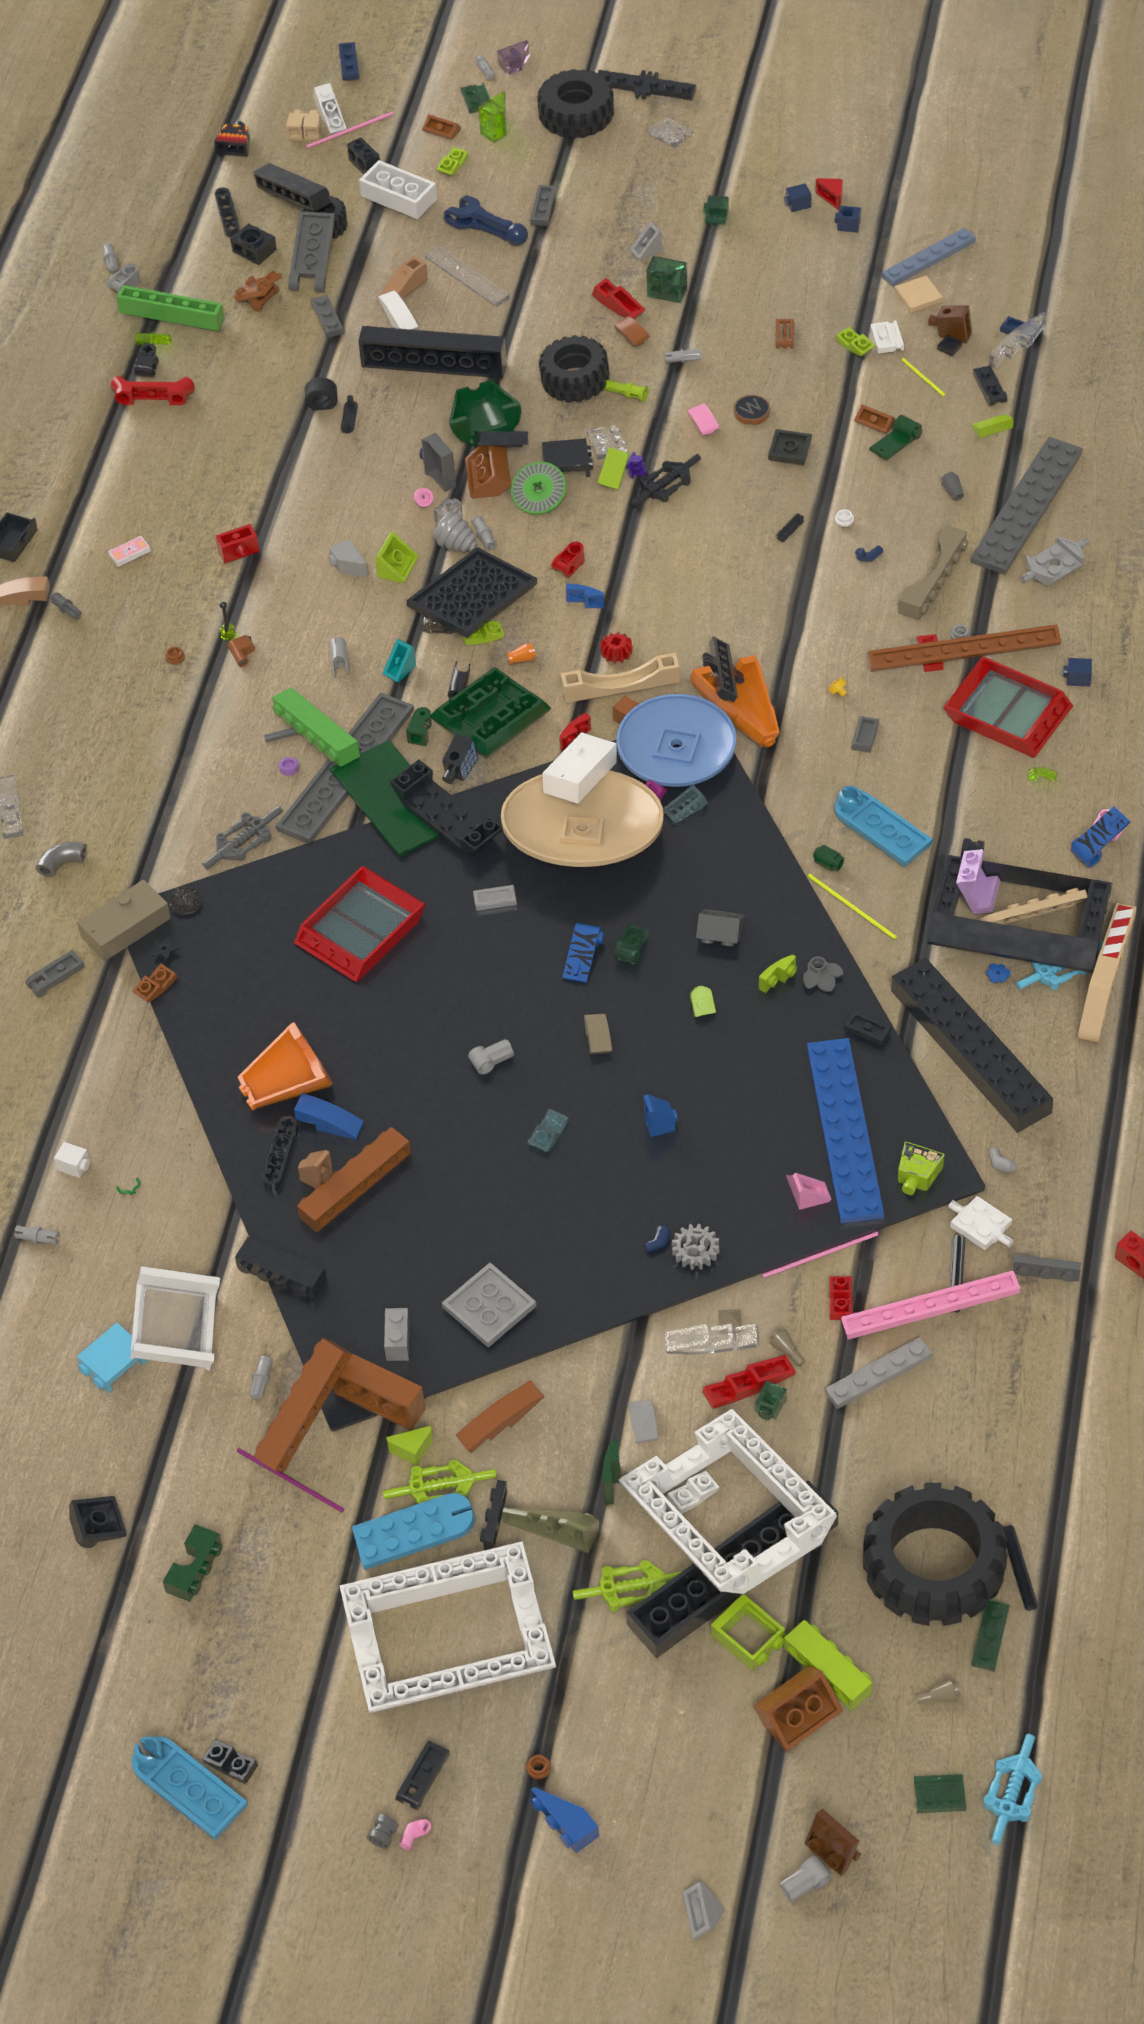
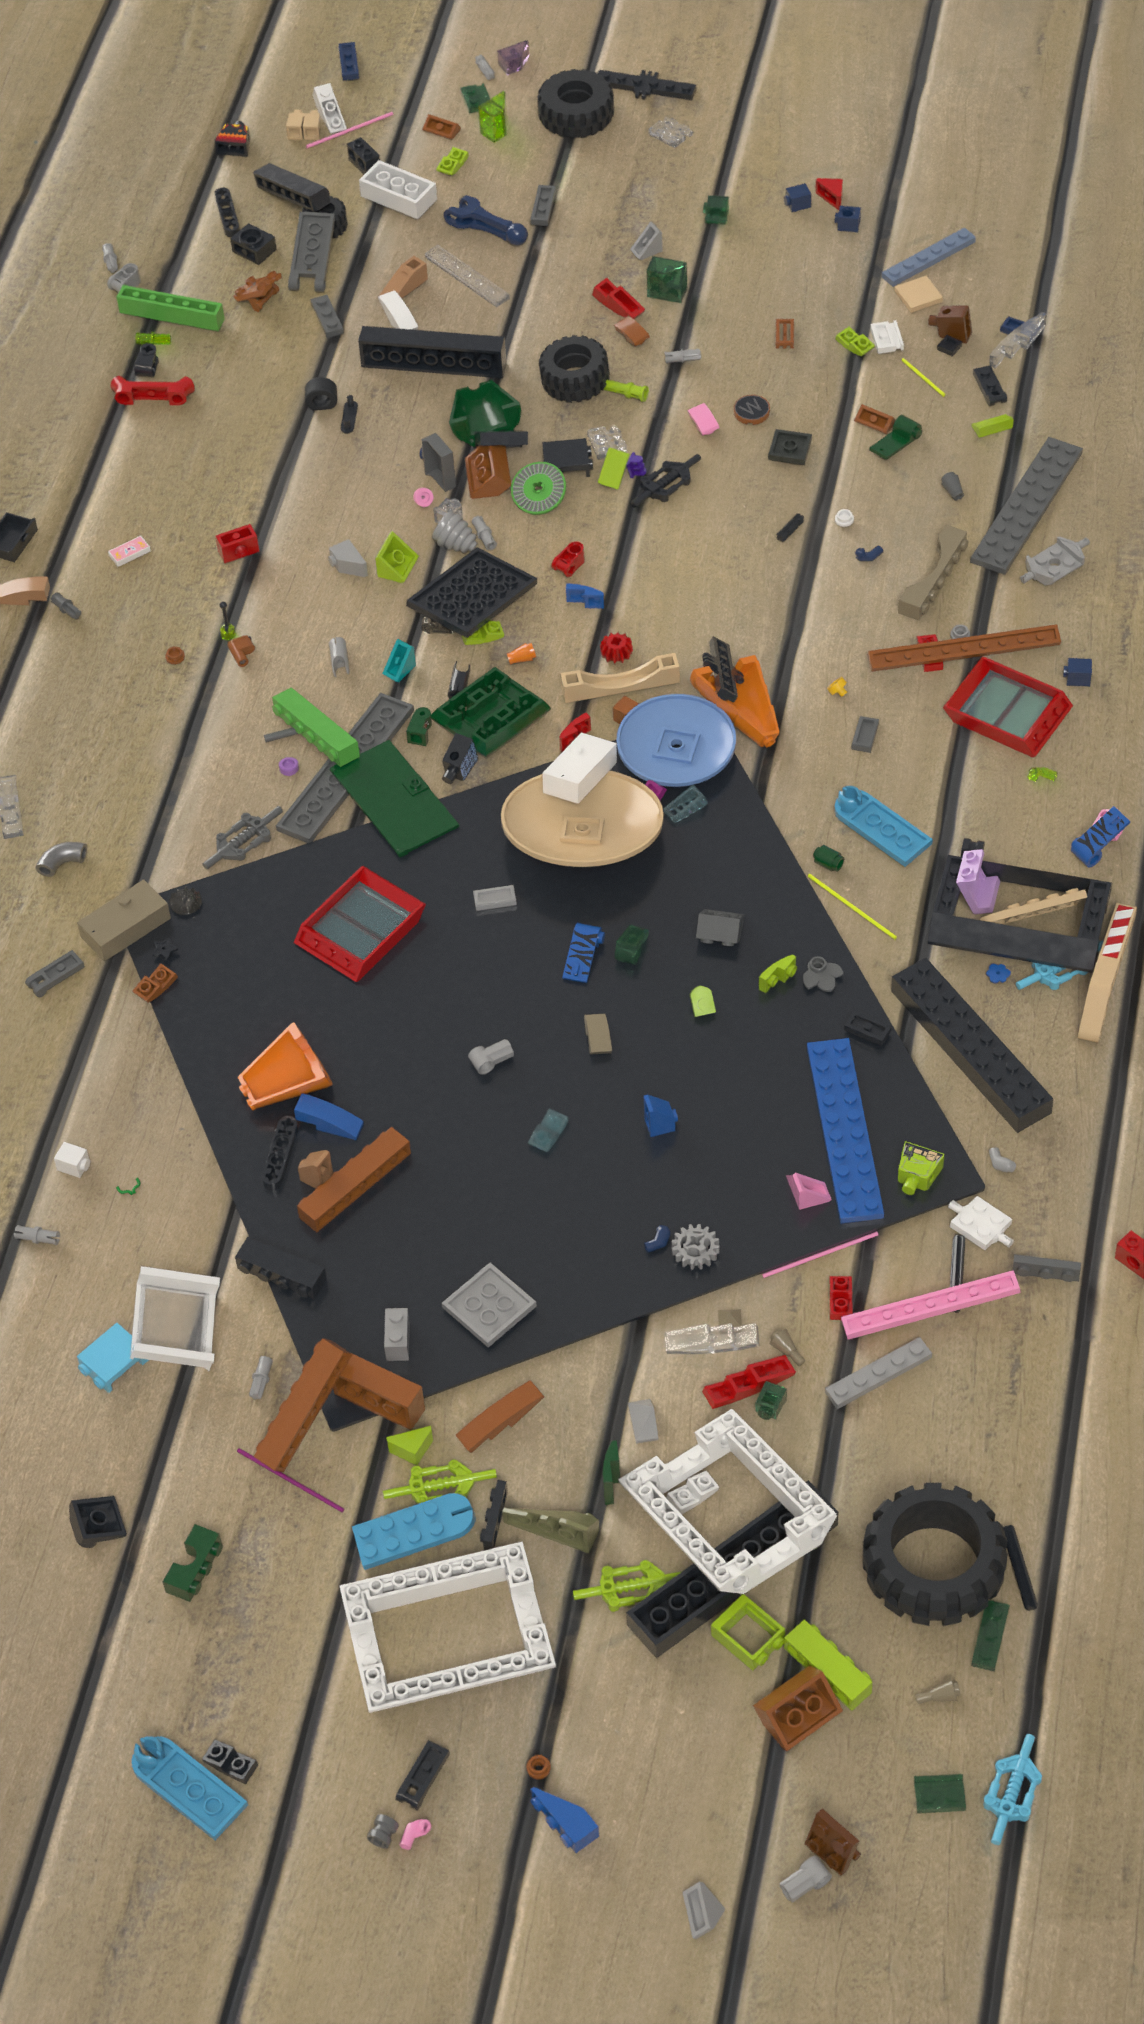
black slope [390,759,503,853] -> none

